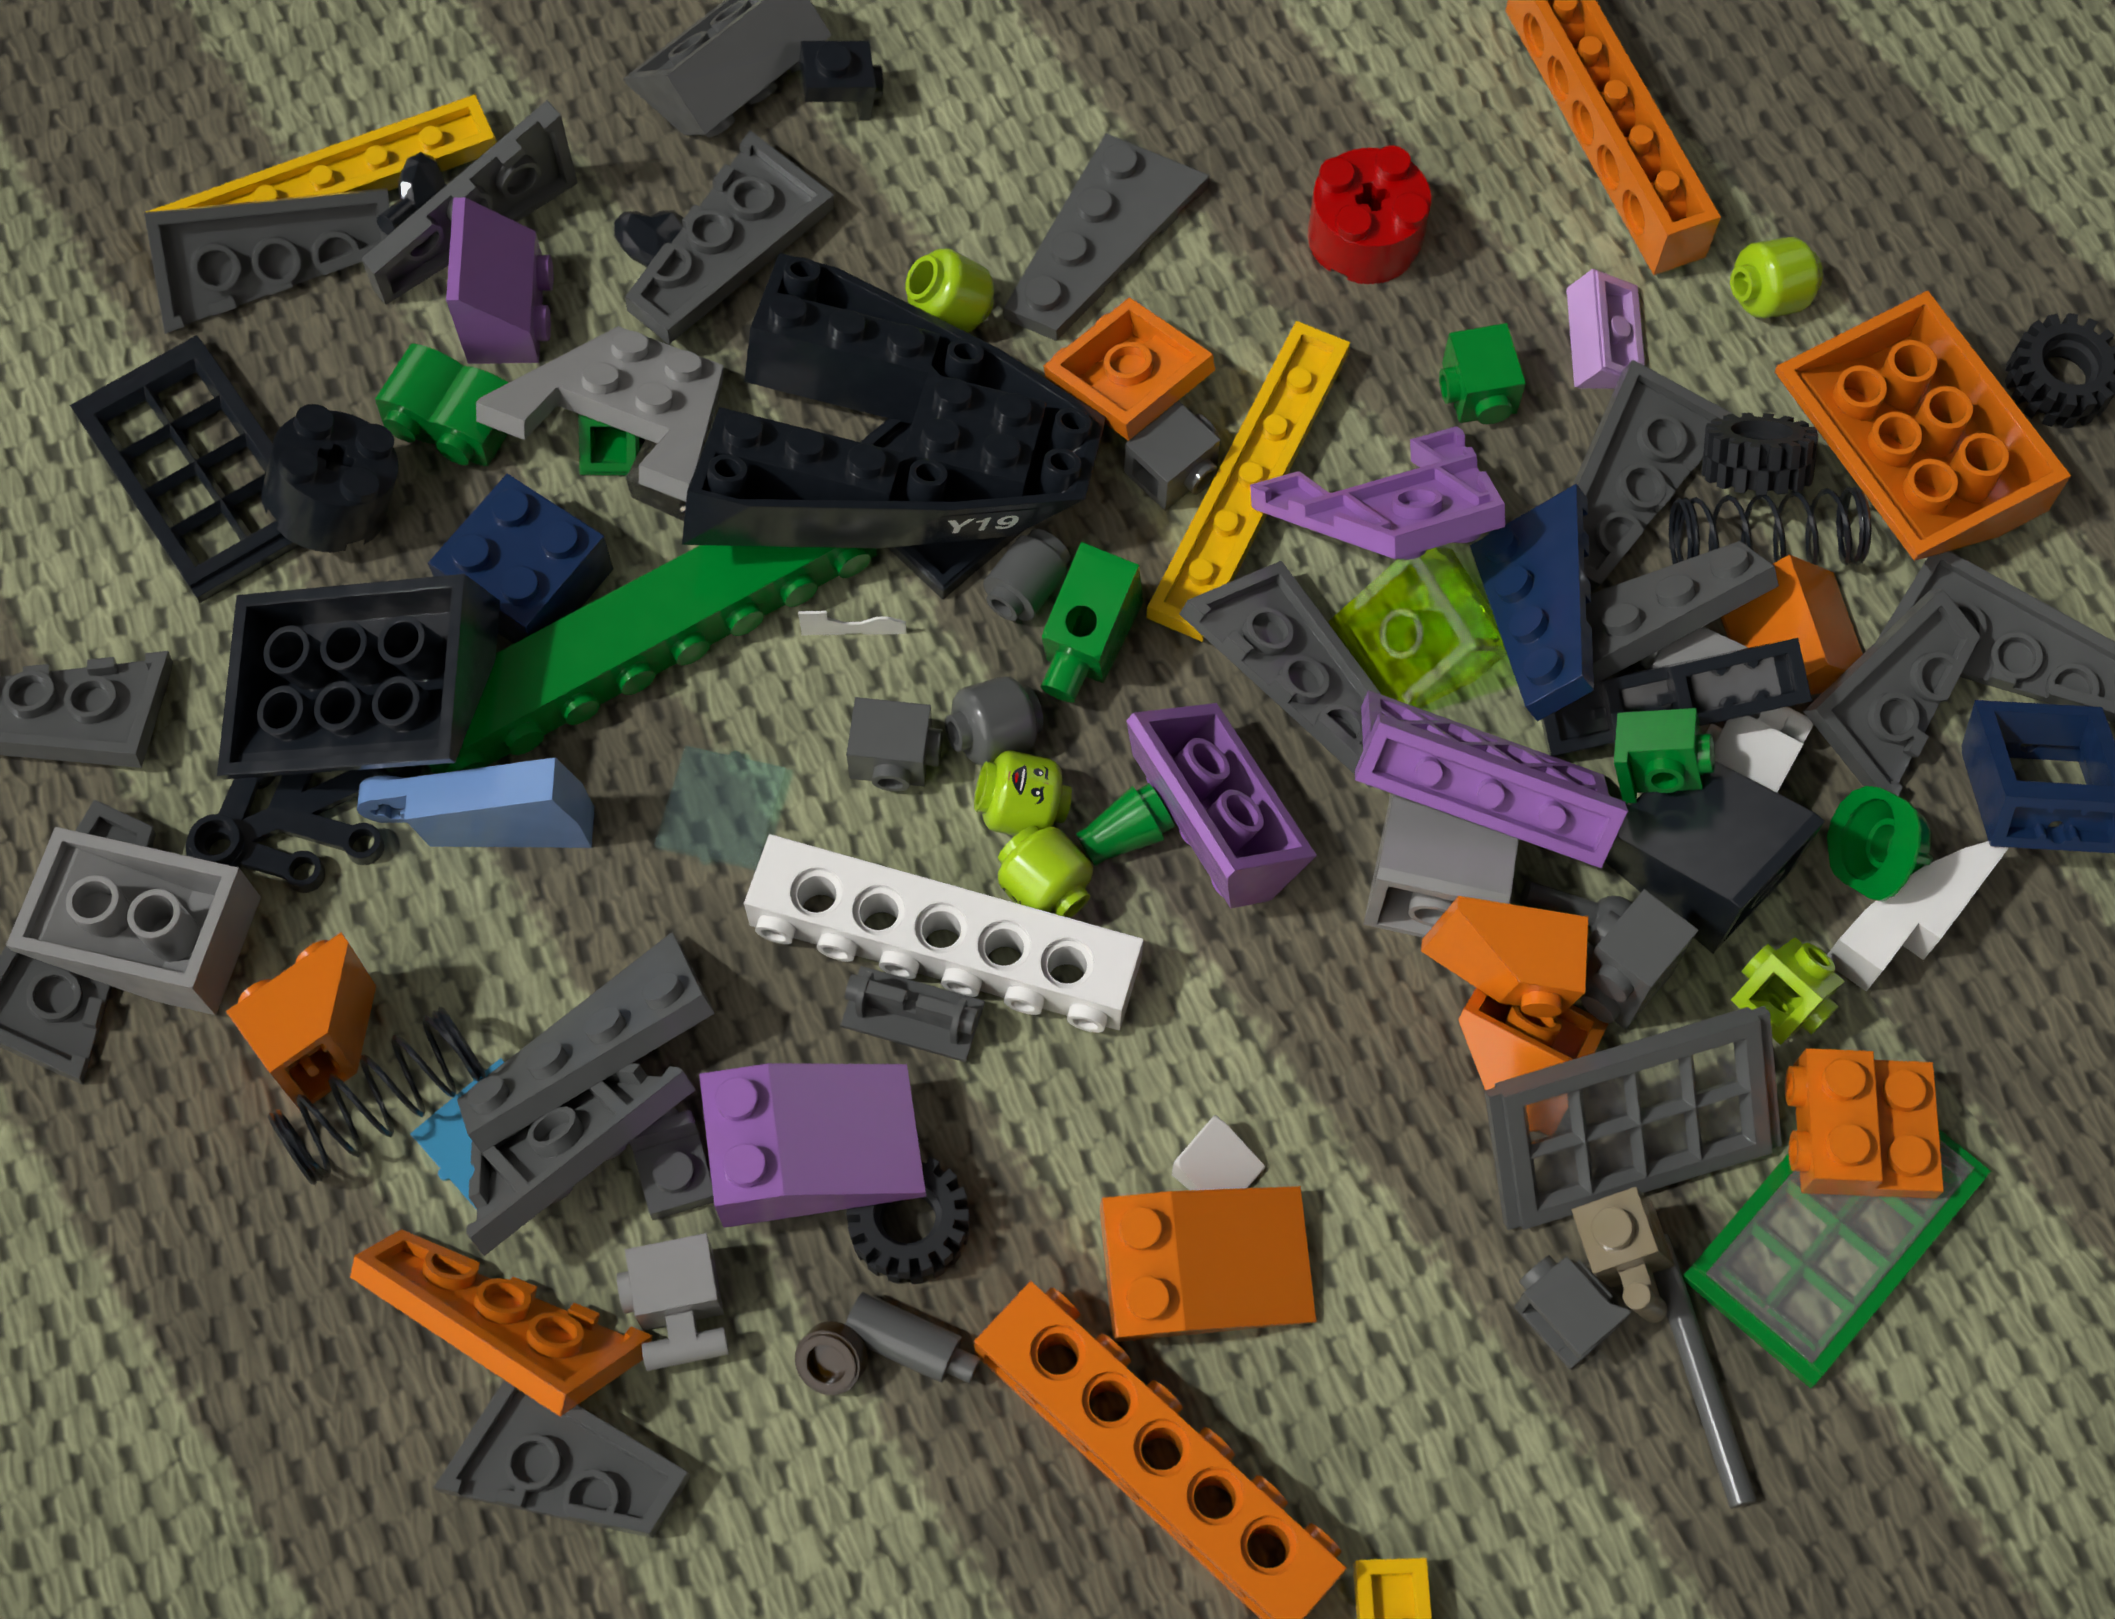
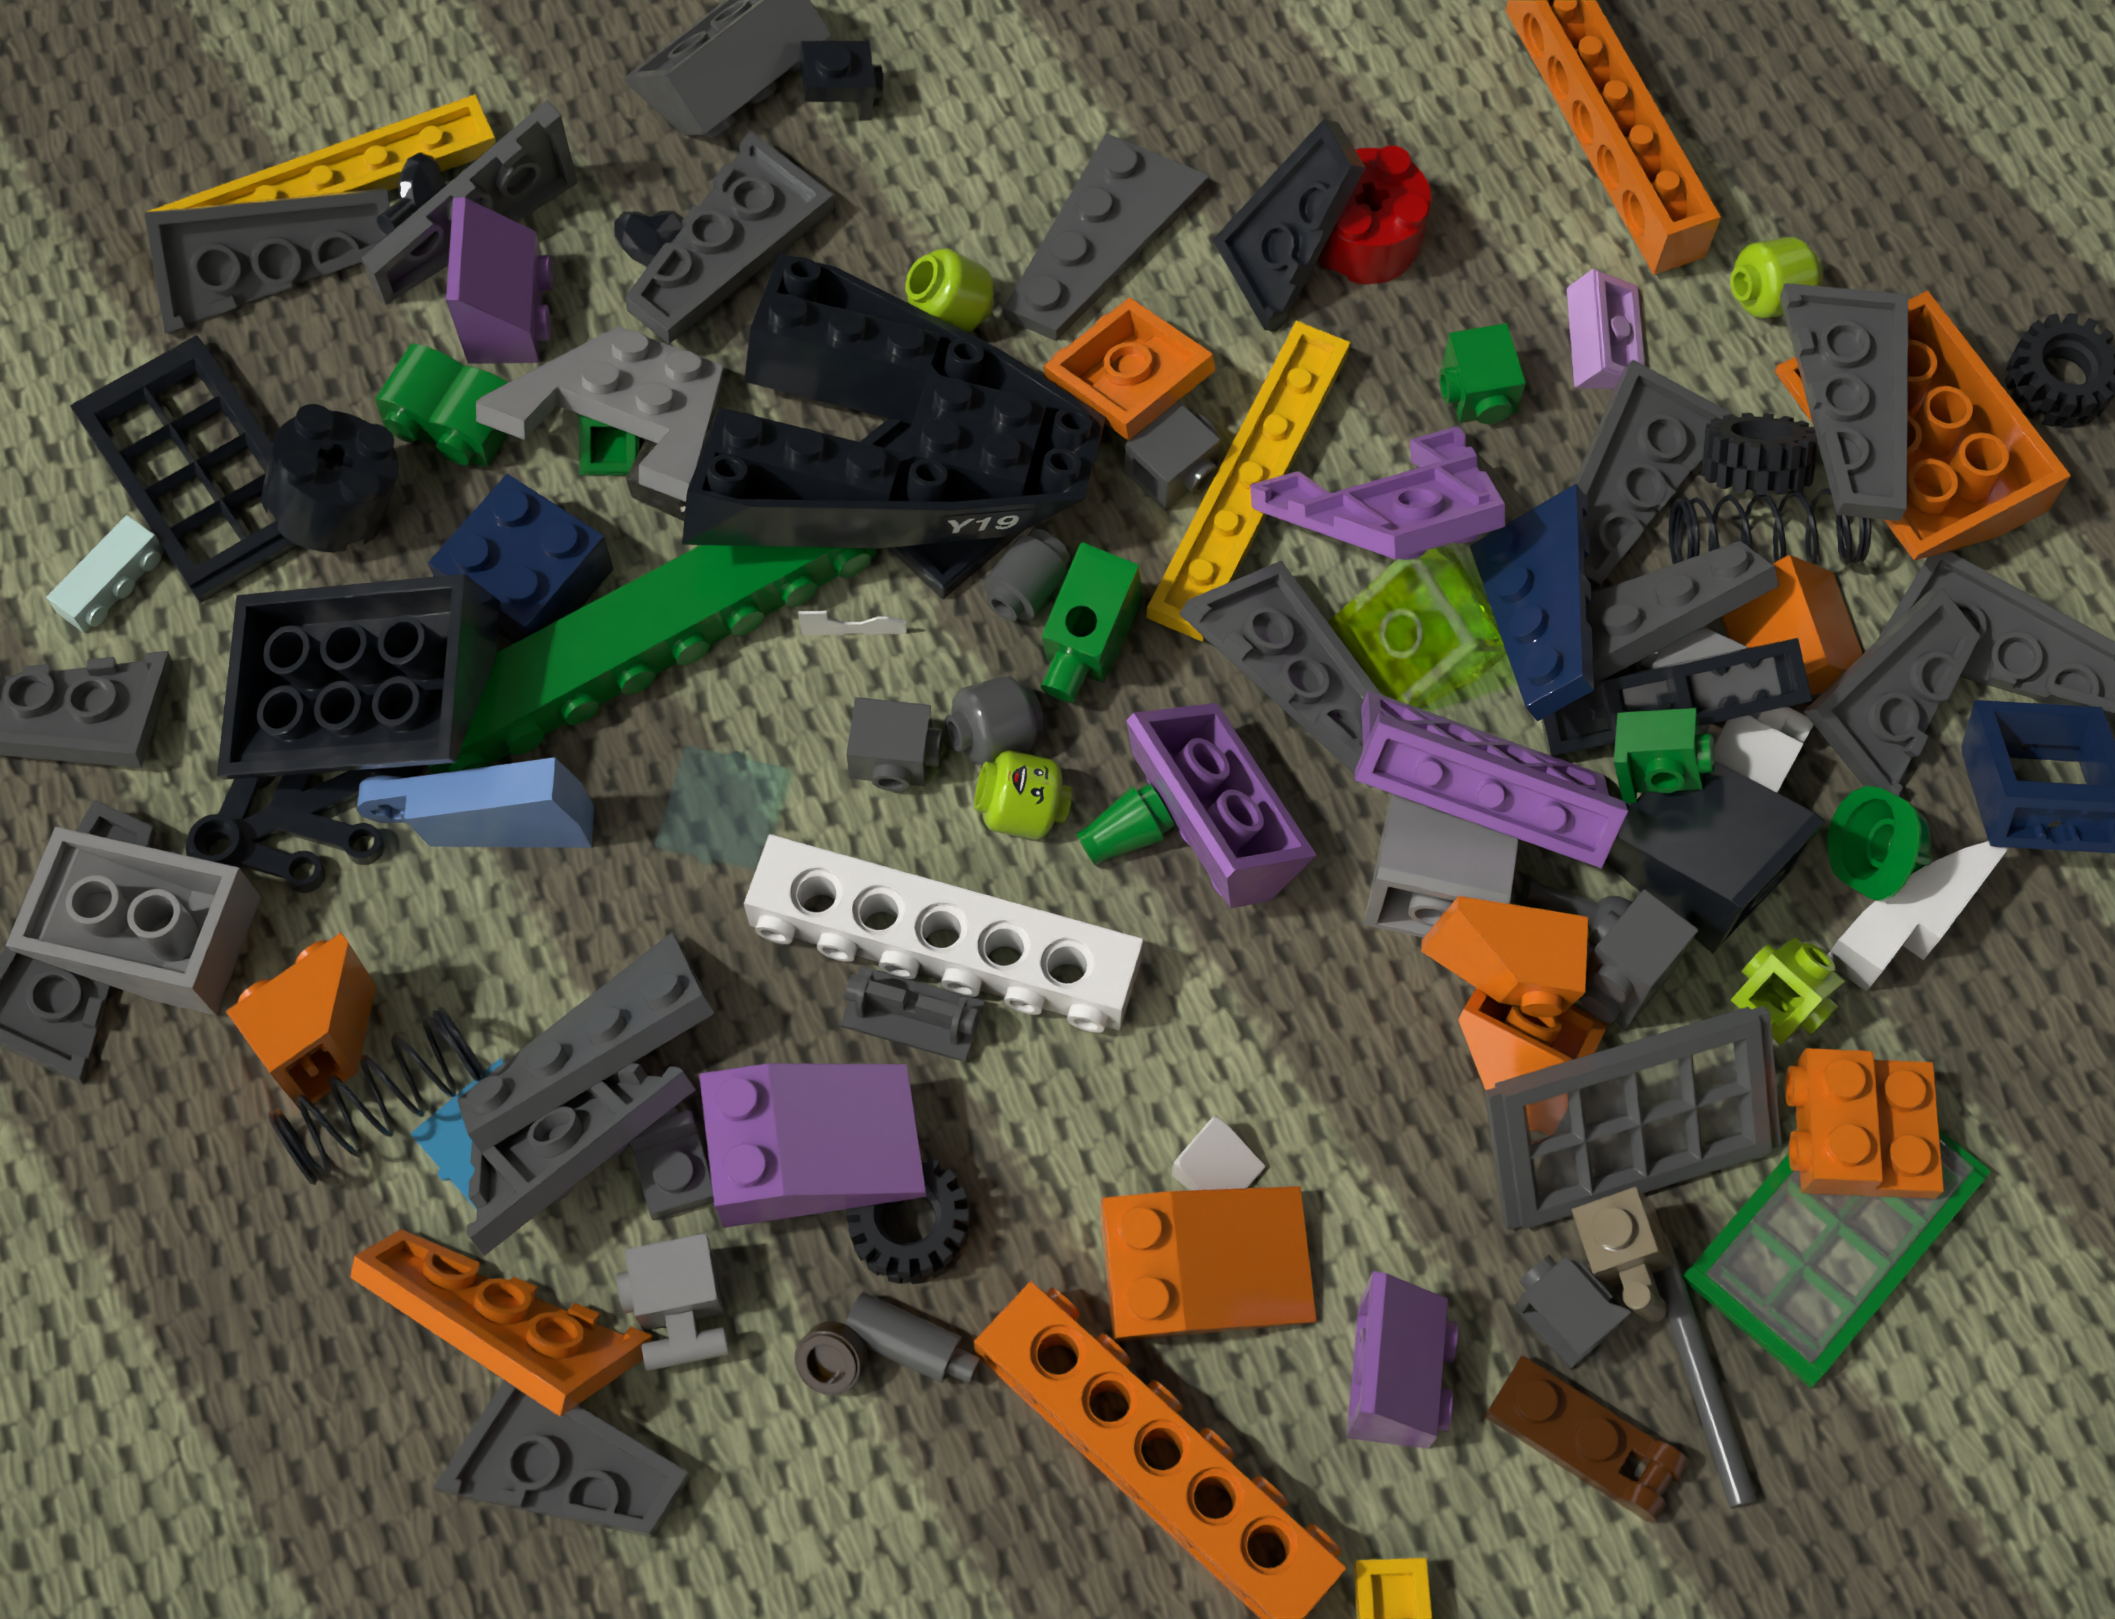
lime head [998,825,1093,918] -> none
none -> light aqua piece [46,515,165,633]
none -> black wing [1213,119,1366,331]
none -> medium lavender slope [1346,1271,1458,1449]
none -> reddish brown plate [1484,1355,1690,1523]
none -> dark grey wing [1780,283,1908,521]

